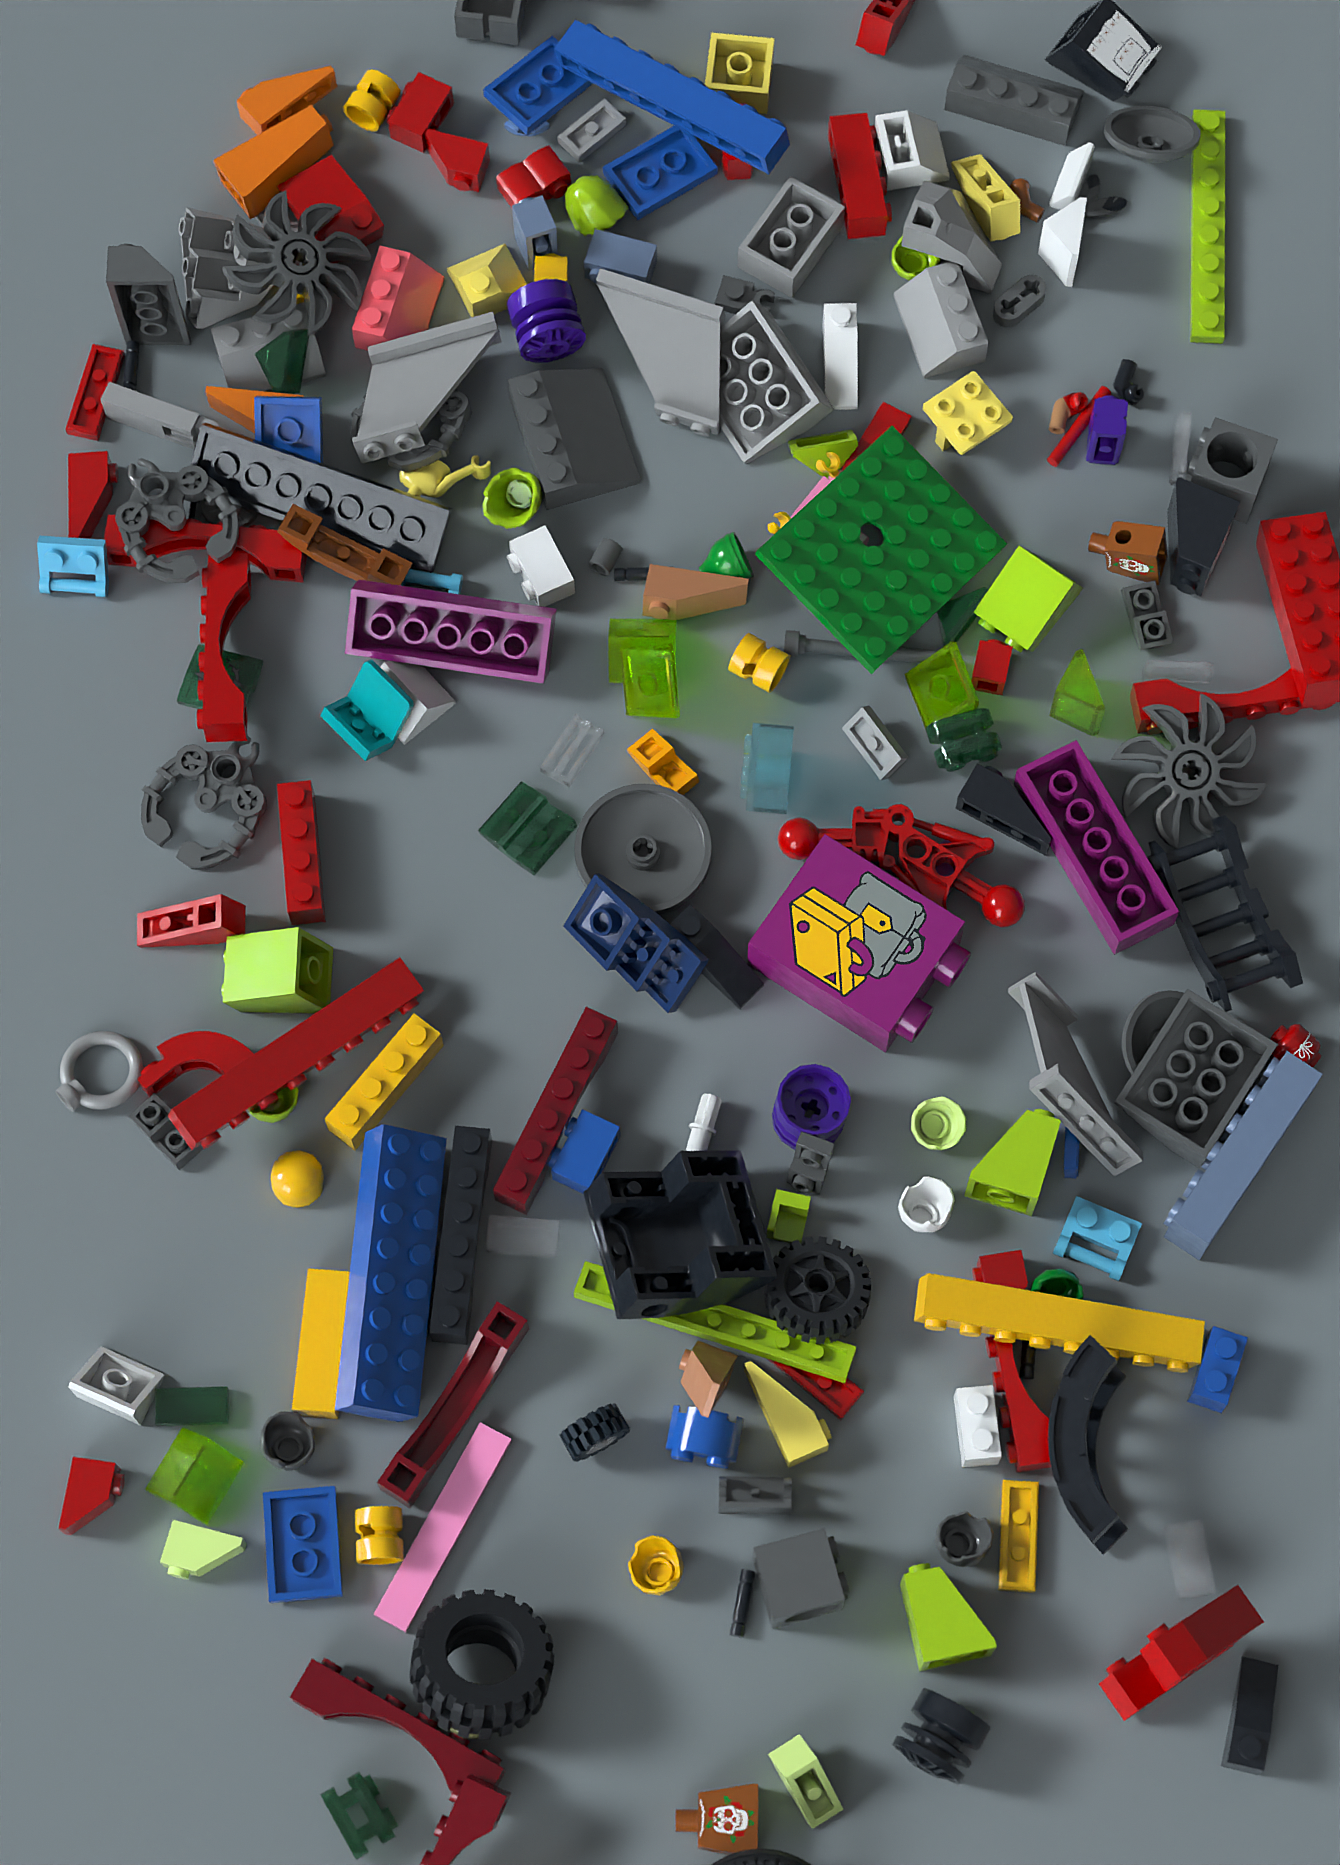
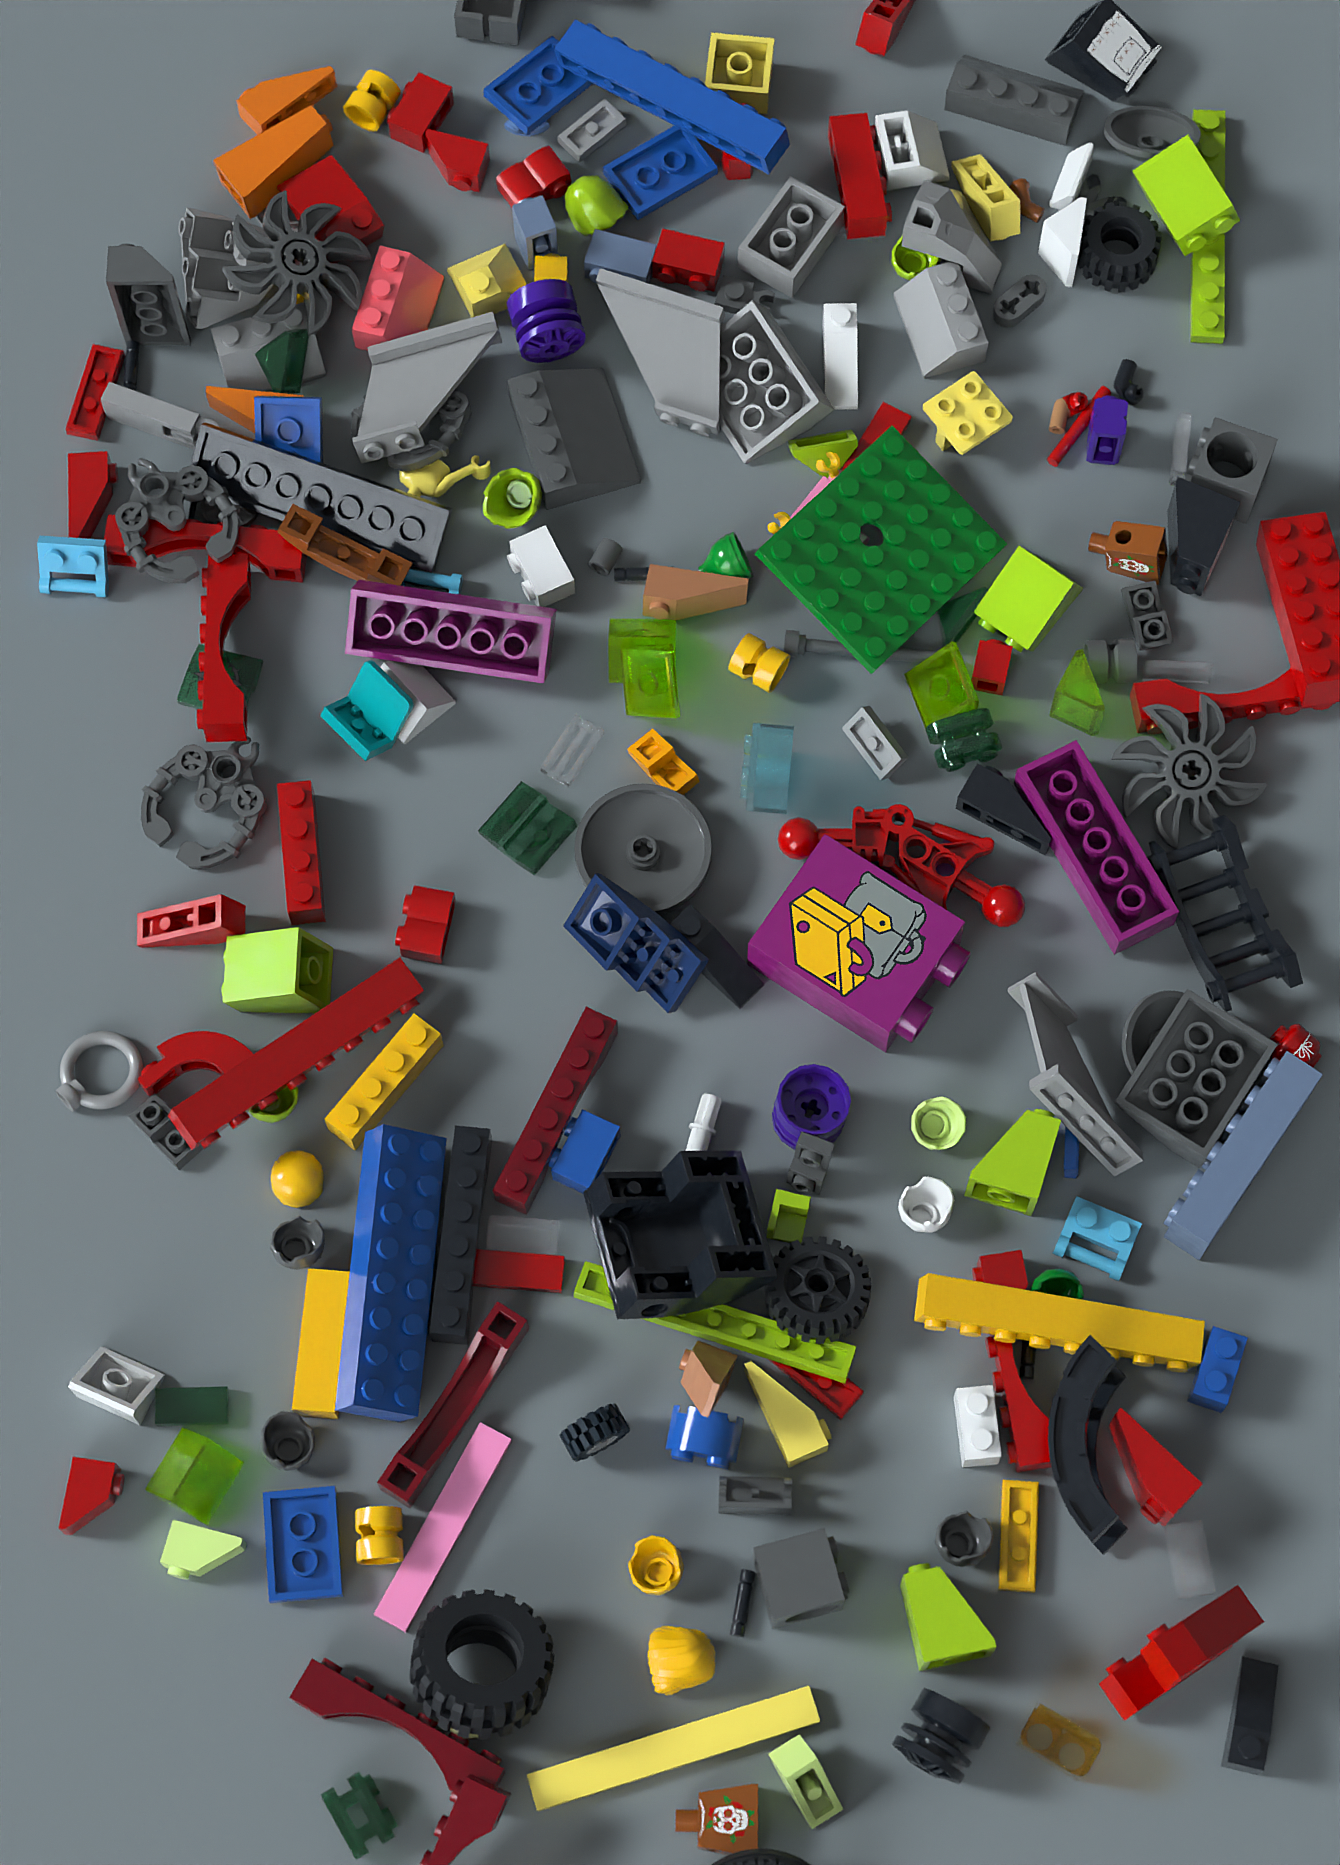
none -> dark grey hair [270,1216,325,1270]
none -> red brick [395,885,456,964]
none -> red tile [474,1249,565,1293]
none -> light yellow tile [526,1686,820,1812]
none -> yellow hair [648,1625,716,1695]
none -> red brick [652,228,725,292]
none -> clear yellow piece [1016,1703,1101,1782]
none -> black tyre [1078,202,1162,293]
none -> dark grey wheel [1084,638,1137,684]
none -> red slope [1108,1408,1203,1527]
none -> lime slope [1132,134,1240,256]

